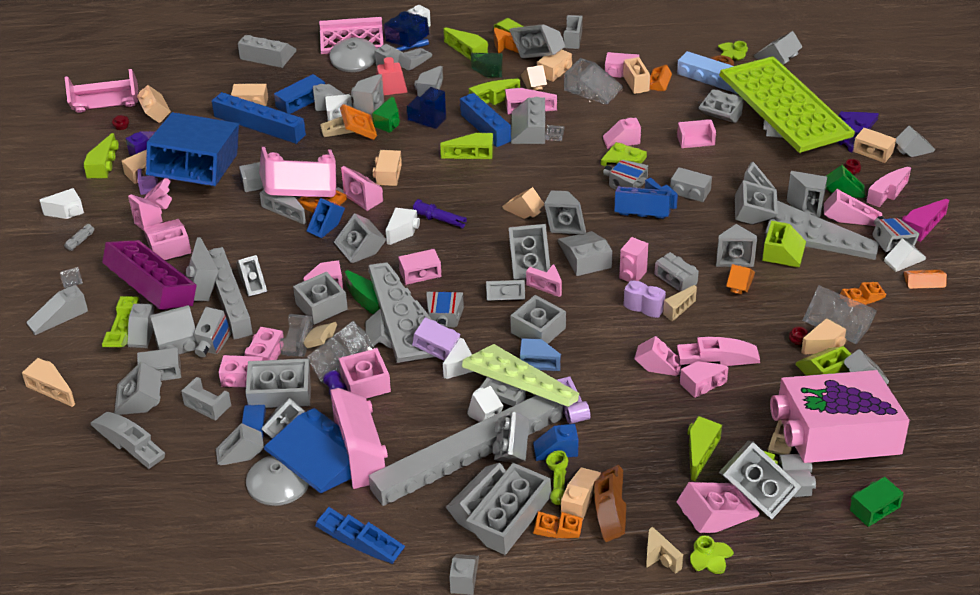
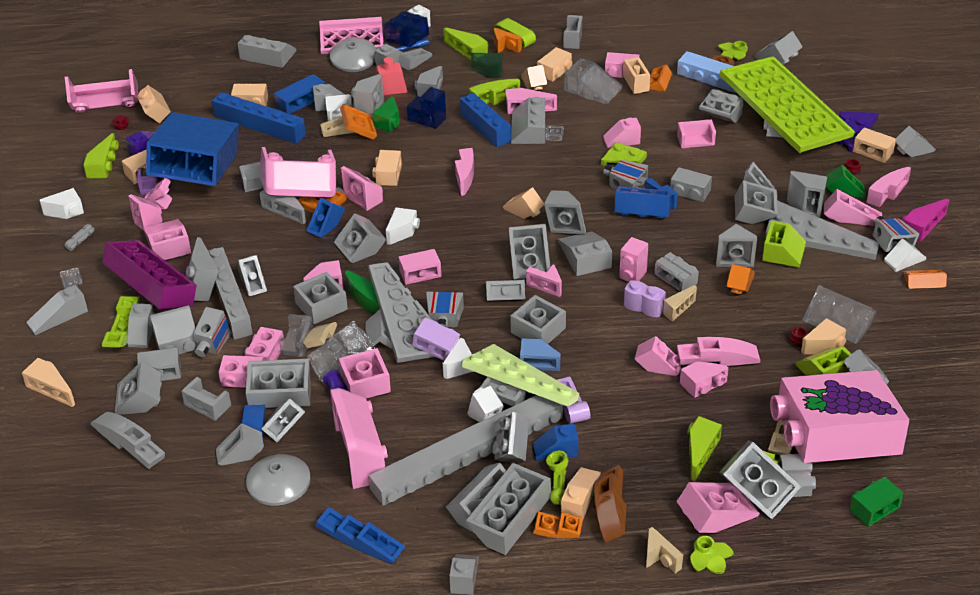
blue slope [264,408,351,493] -> none
dark purple pin [413,199,467,228] -> none
lime slope [440,133,493,159] -> none
light grey slope [509,24,565,58] -> none
orange slope [840,282,887,307] -> none
none -> bright pink slope [455,148,474,196]

